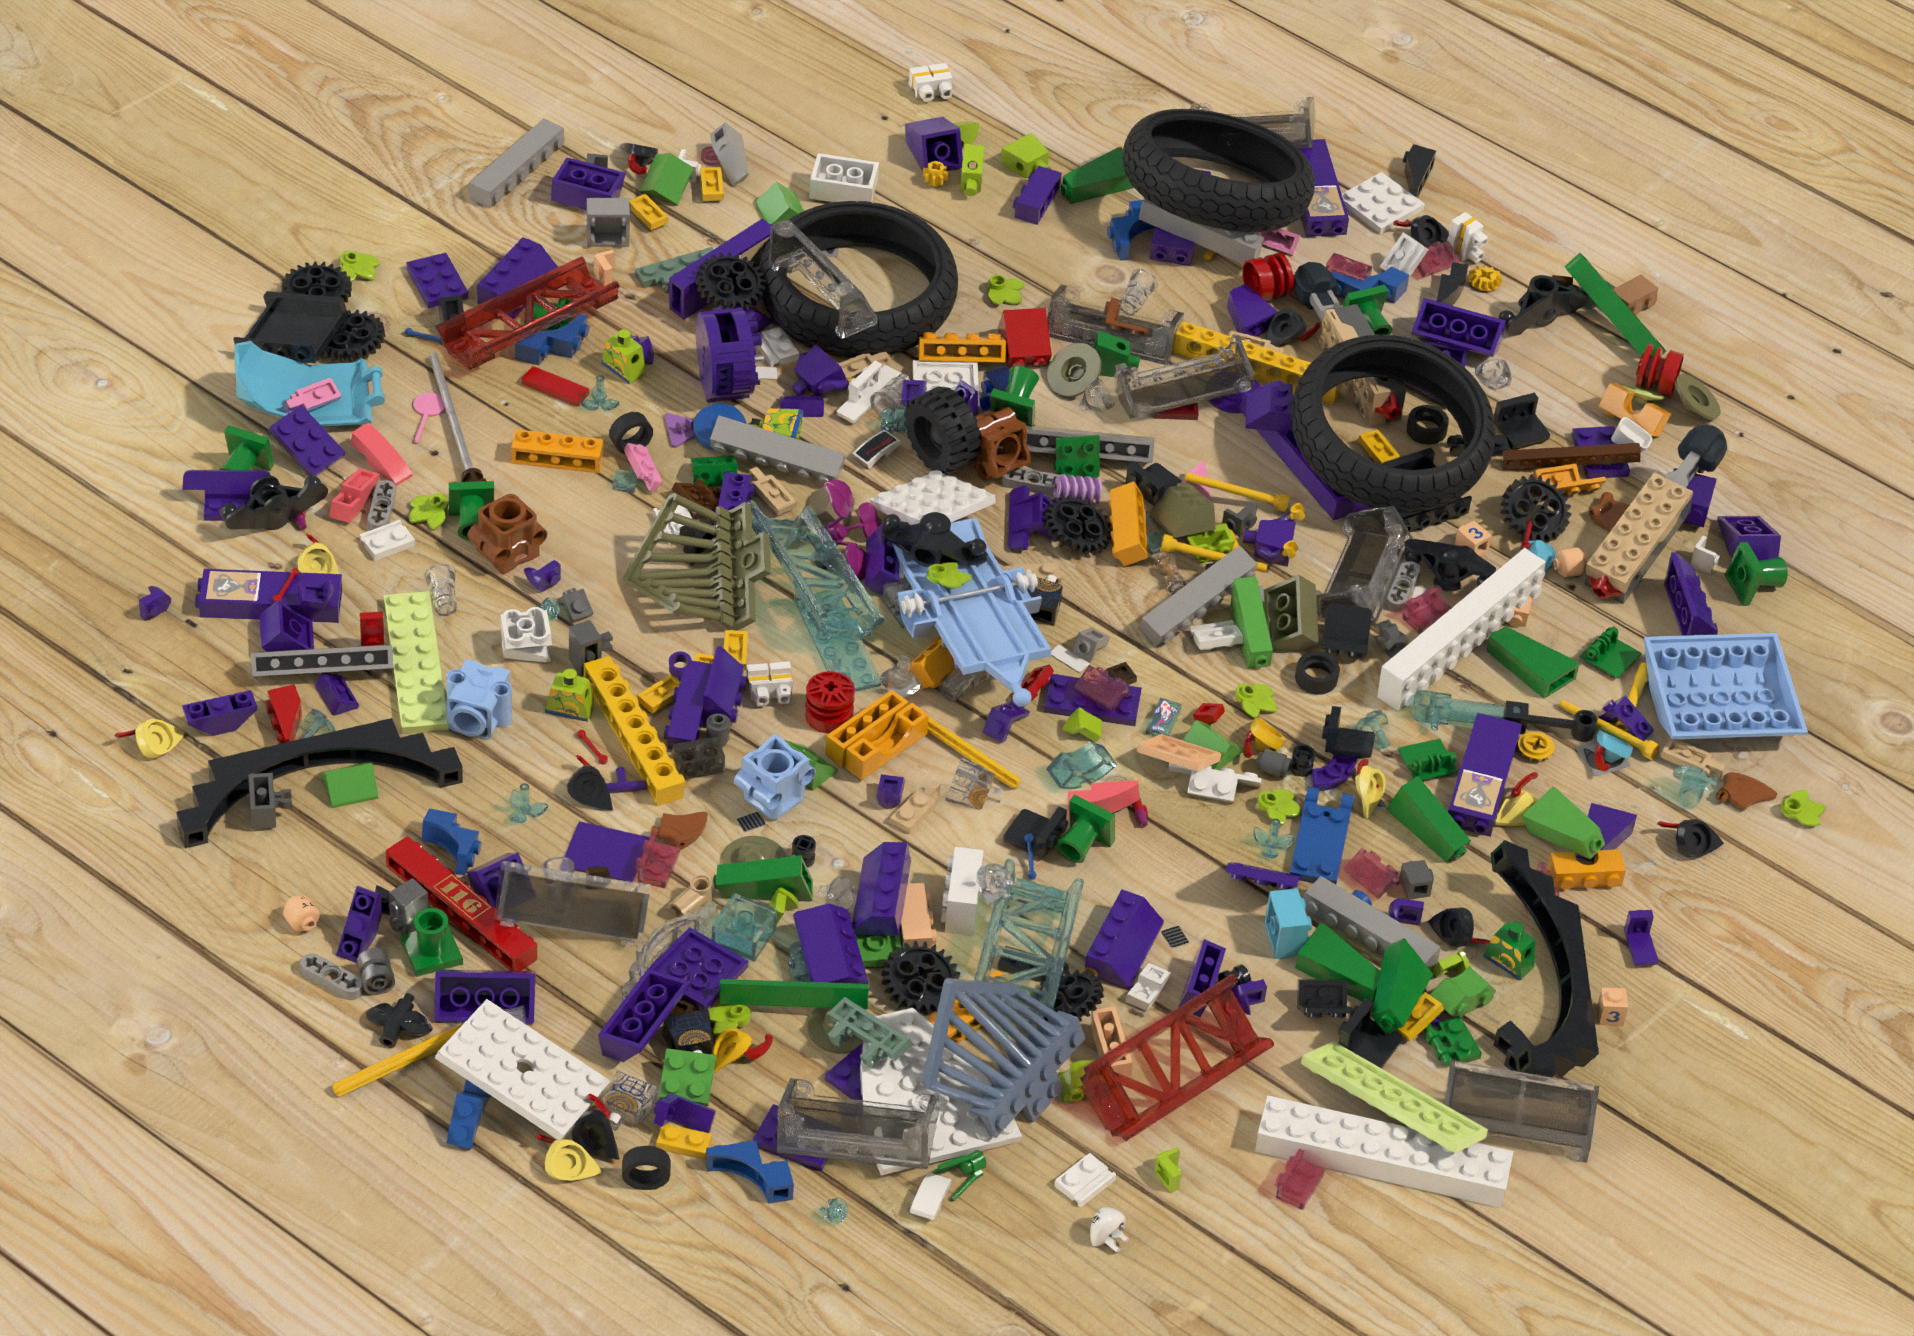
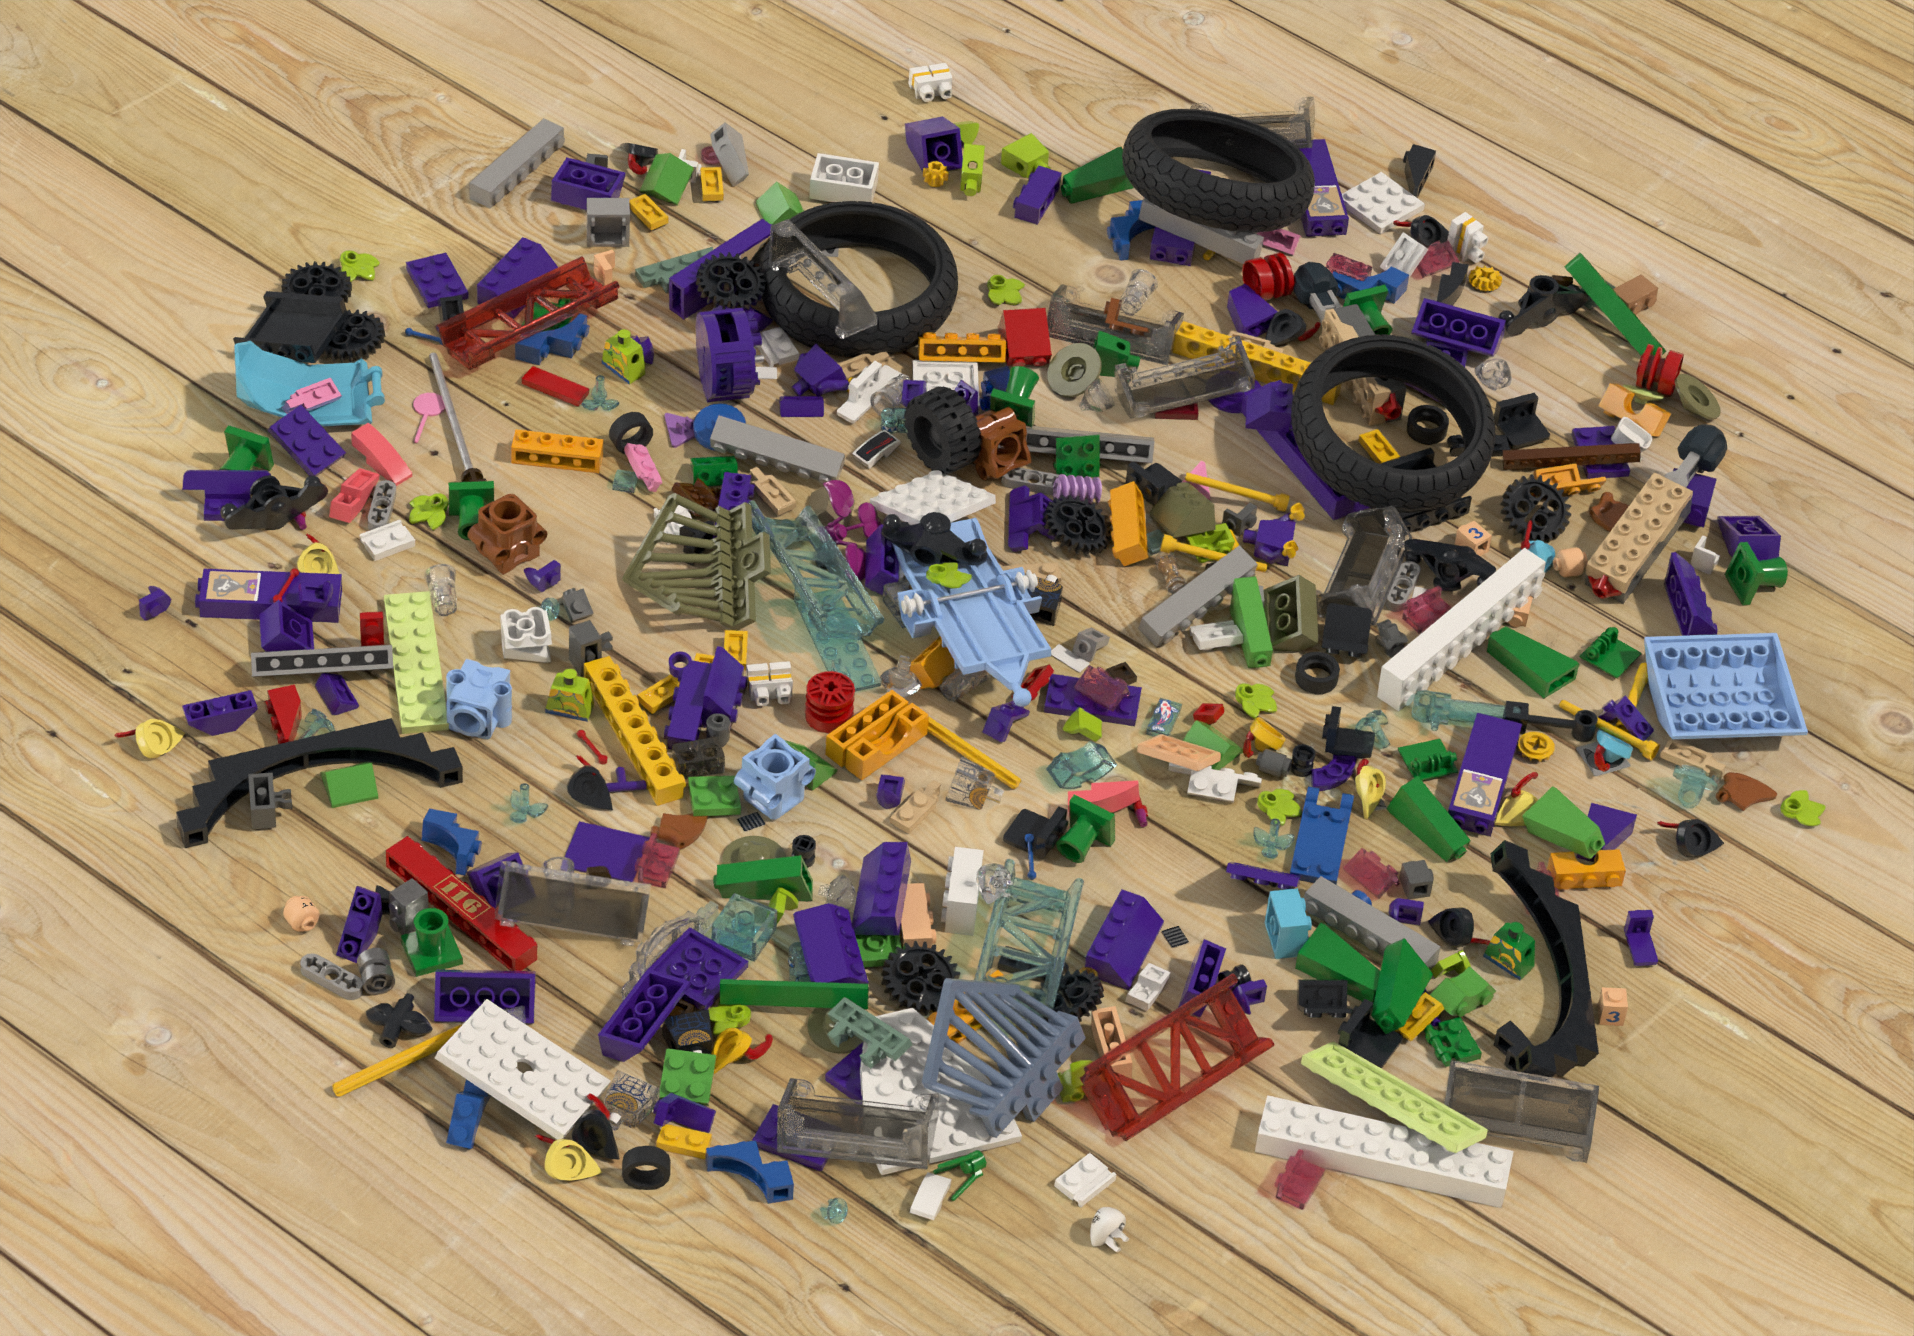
tan piece [669,875,712,920] -> none
torso [751,408,803,440] -> none
lime bracket [1154,1147,1182,1193] -> none
none -> bright green plate [687,776,741,816]

